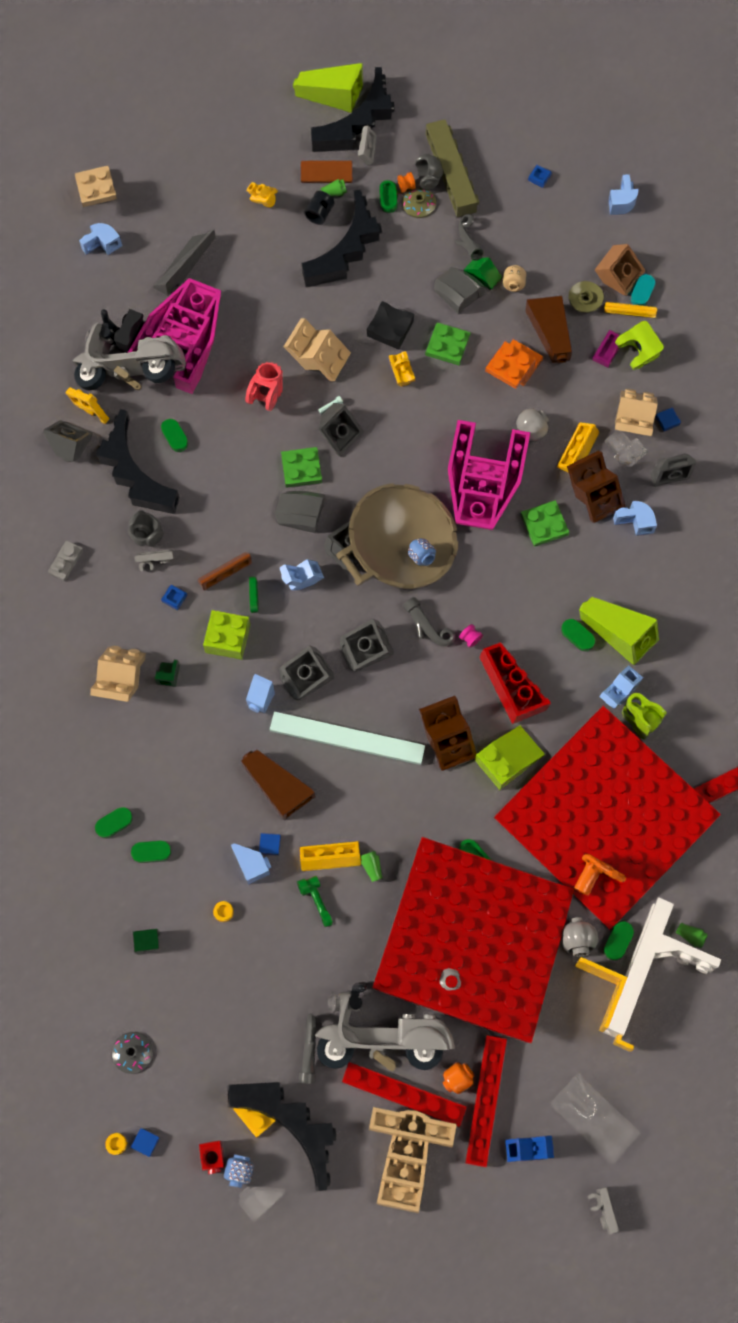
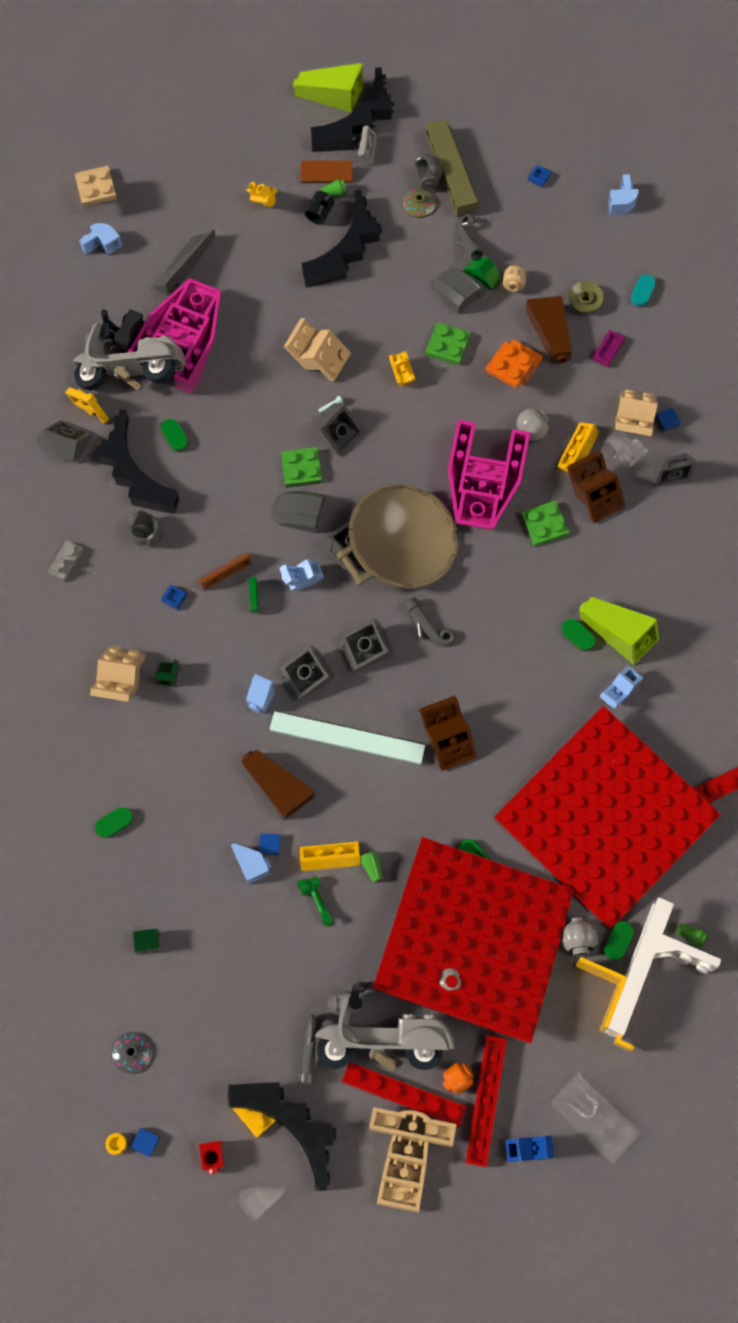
green tile [131,841,171,863] -> none
light grey plate [135,549,174,571] -> none
lime brick [203,610,251,660] -> none
yellow tile [213,901,234,922] -> none
medium blue head [224,1154,254,1188] -> none
coral piece [245,362,283,411] -> none
black brick [367,301,414,350] -> none
green tile [379,180,398,213] -> none
orange wheel [397,172,416,193] -> none
medium blue head [408,538,436,566] -> none
dark pink wheel [459,624,483,648] -> none
lime slope [475,725,545,790] -> none
red wedge [479,642,551,724] -> none
orange piece [574,854,626,895] -> none
light grey plate [587,1187,619,1234] -> none
medium nougat slope [595,244,645,295] -> none
yellow axle [604,302,657,318] -> none
light blue brick [613,501,657,536] -> none
lime piece [615,321,664,370] -> none
lime piece [622,693,667,740] -> none

